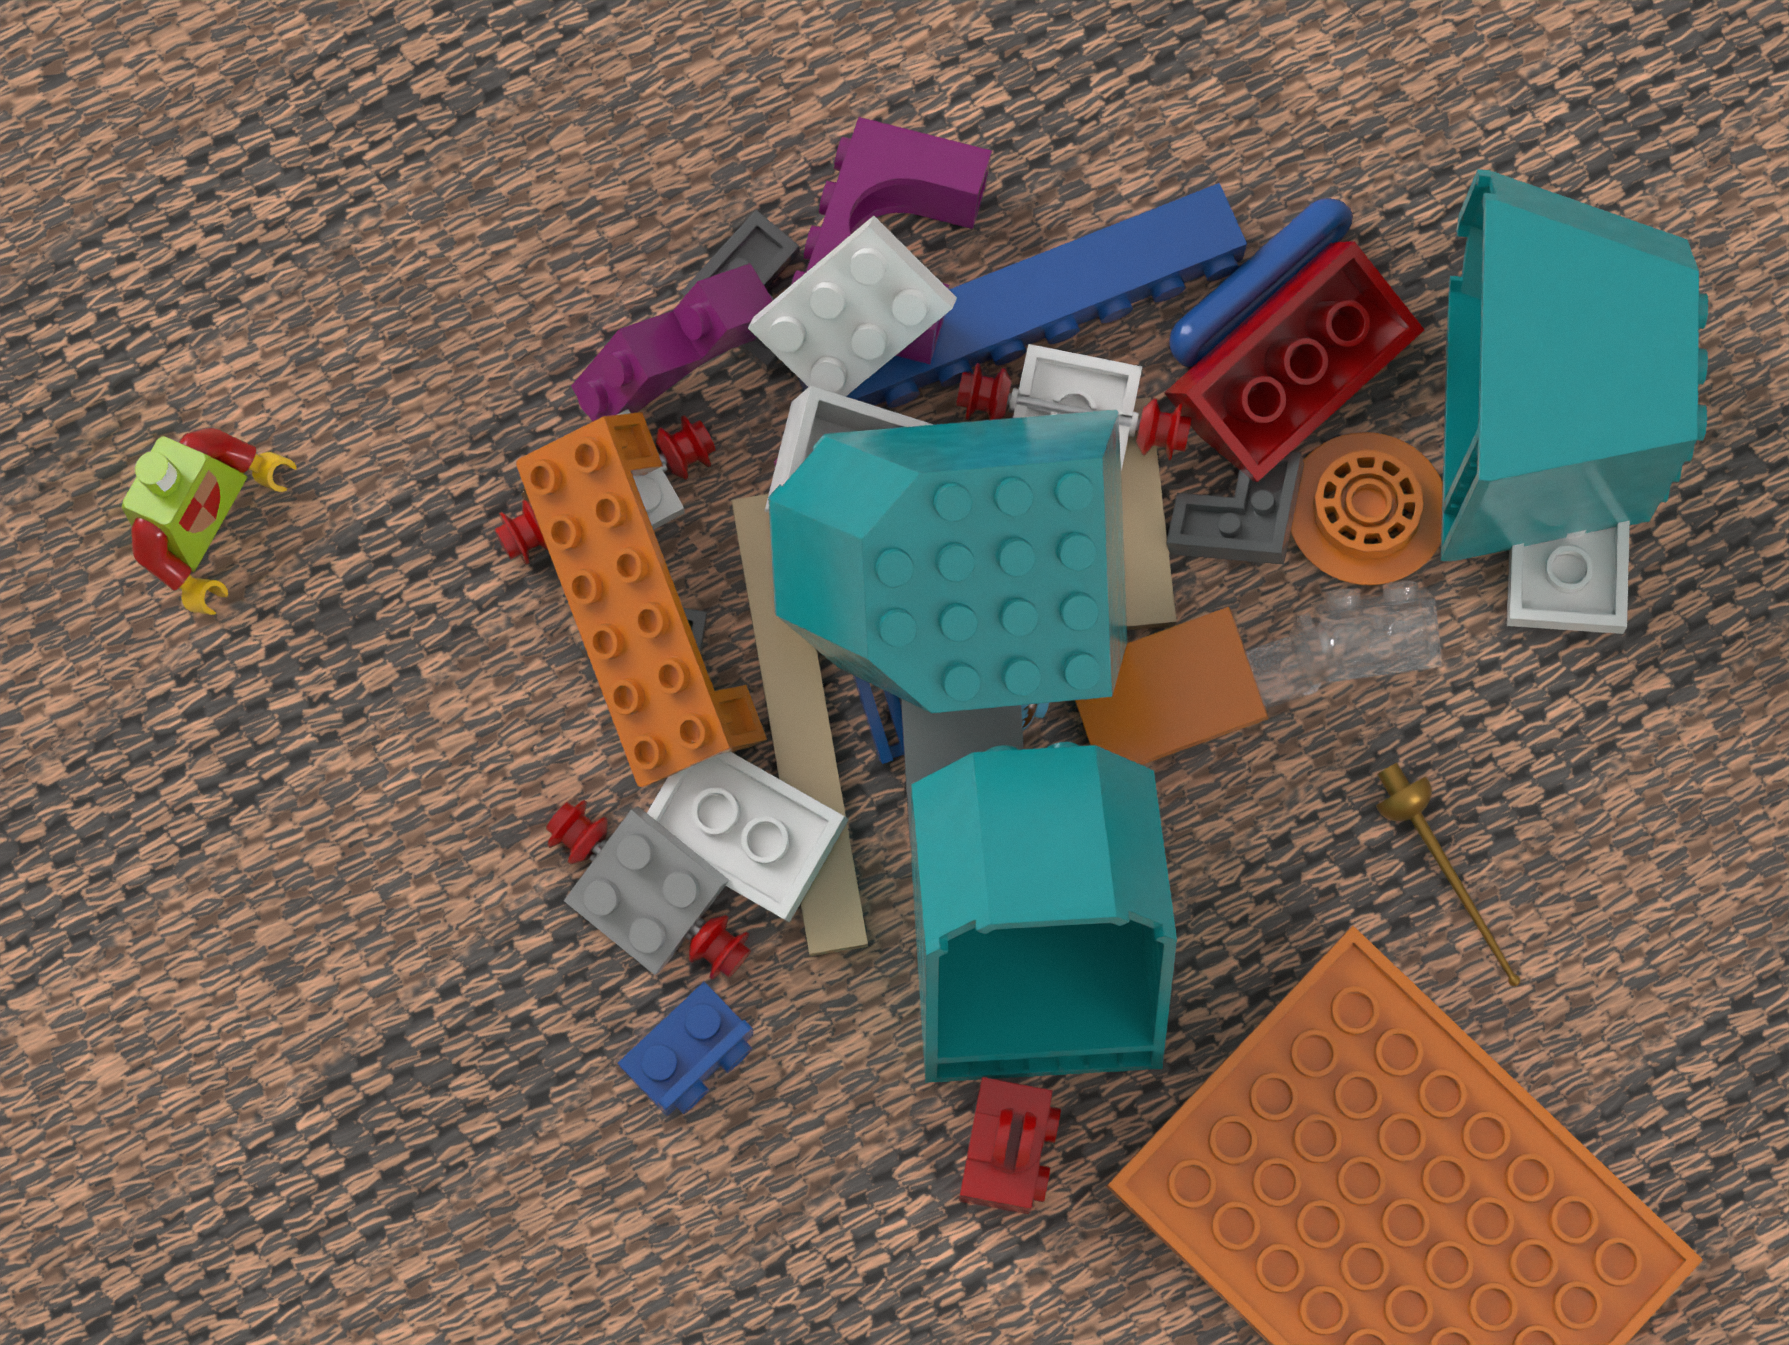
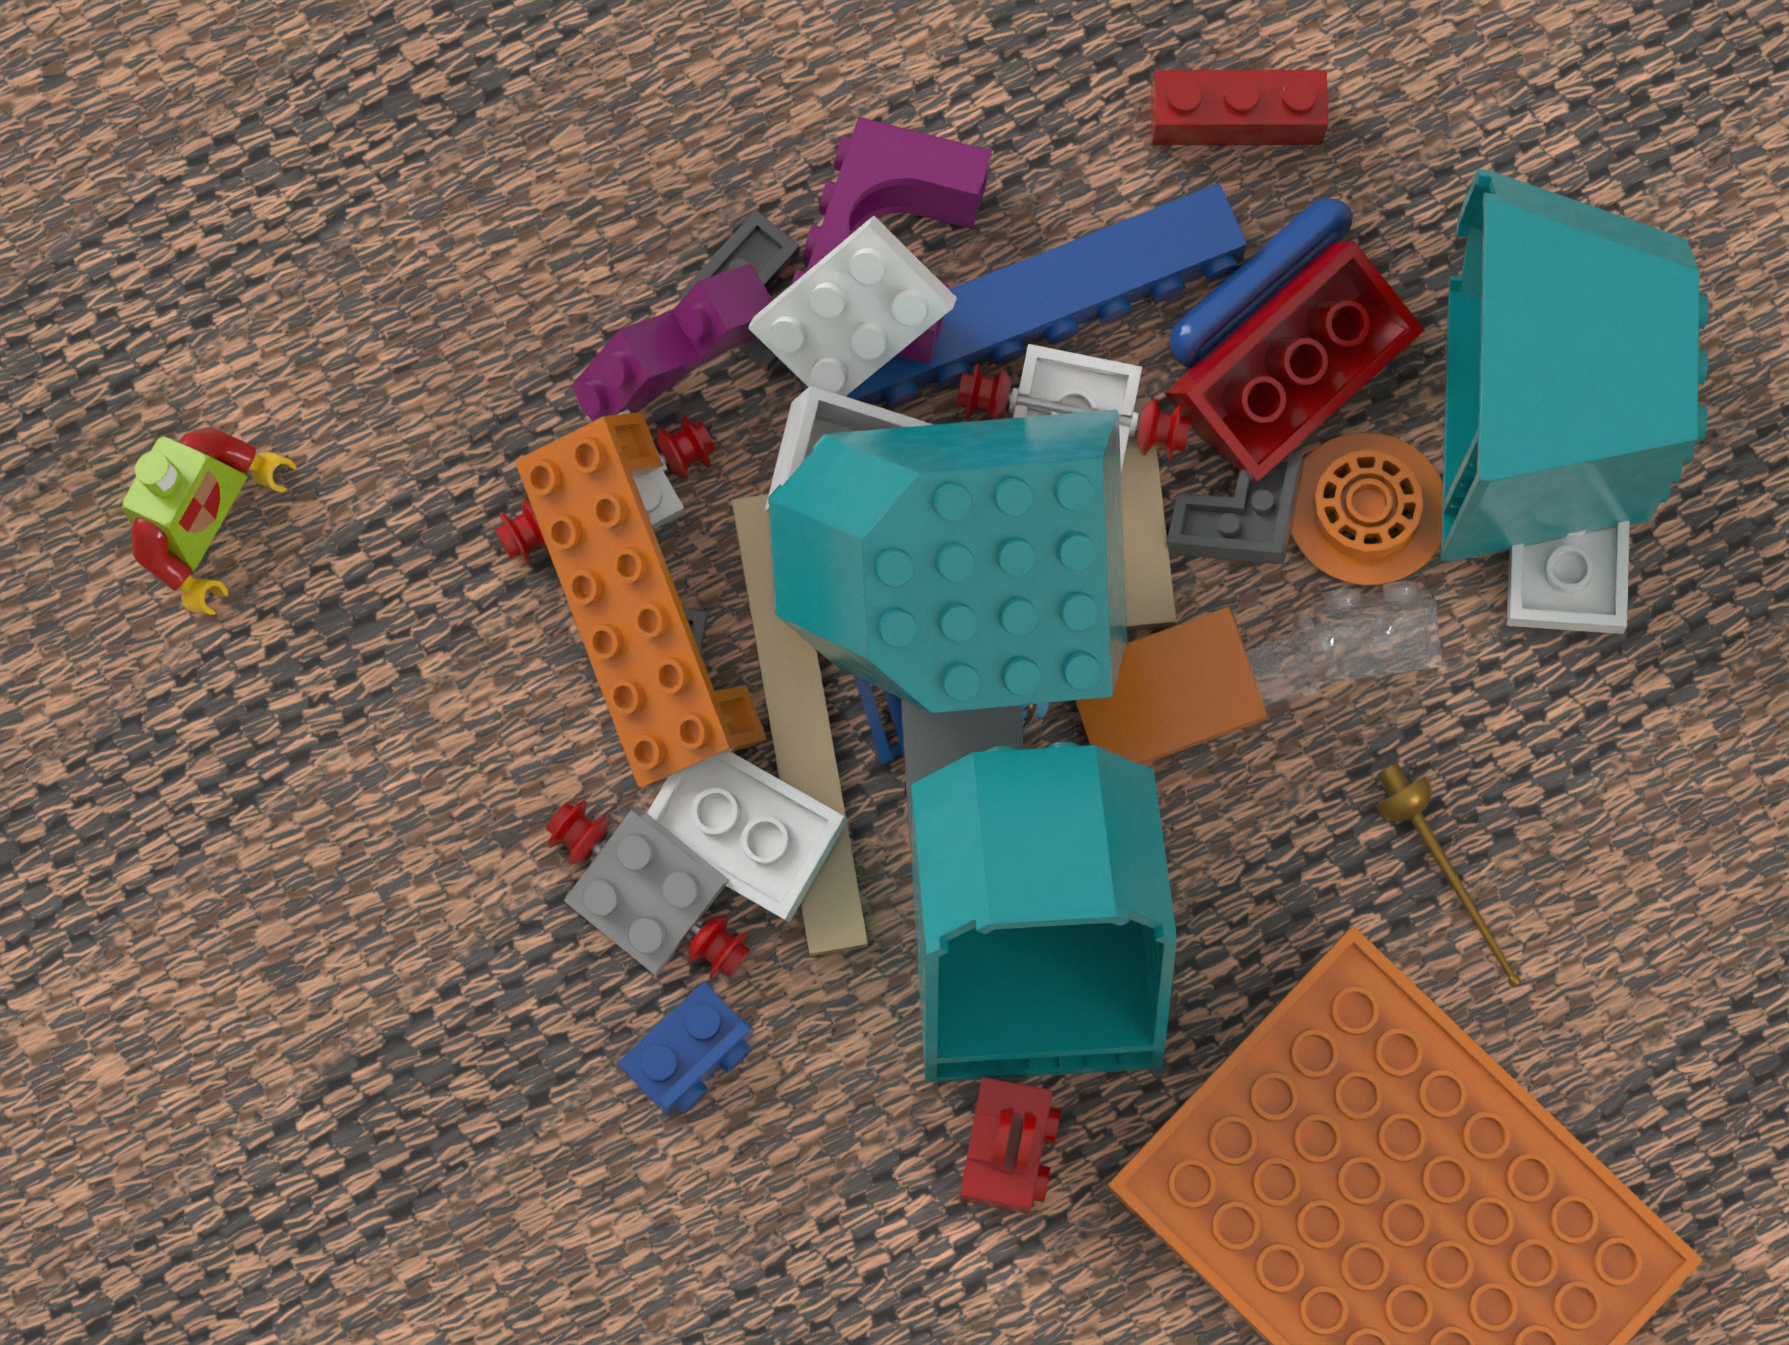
none -> red brick [1150,70,1328,145]

